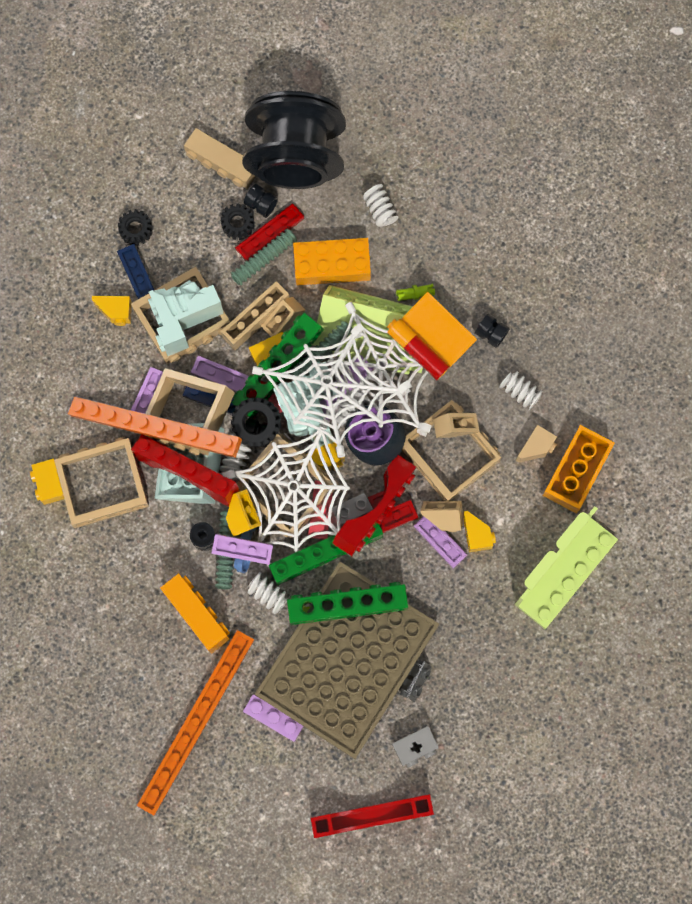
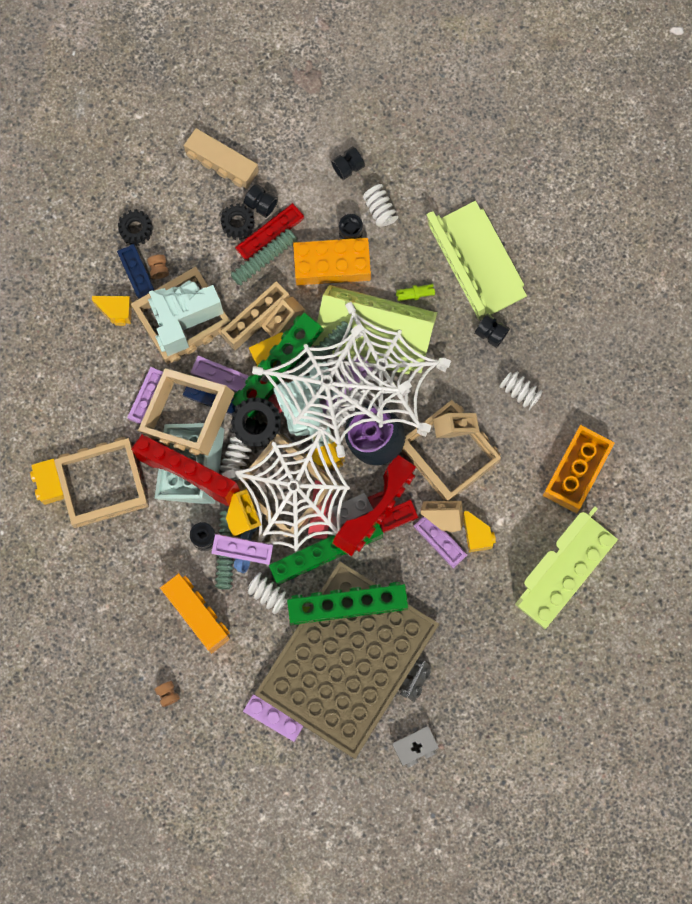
orange plate [68,397,242,458] -> none
orange plate [137,630,255,816] -> none
black wheel [242,91,346,189] -> none
red arch [310,794,434,838] -> none
light orange door [387,292,477,381] -> none
tan slope [516,425,557,463] -> none
none -> medium nougat wheel [147,255,169,279]
none -> medium nougat wheel [154,681,180,707]
none -> black wheel [331,146,365,180]
none -> black wheel [339,214,363,240]
none -> yellowish green piece [426,201,527,321]

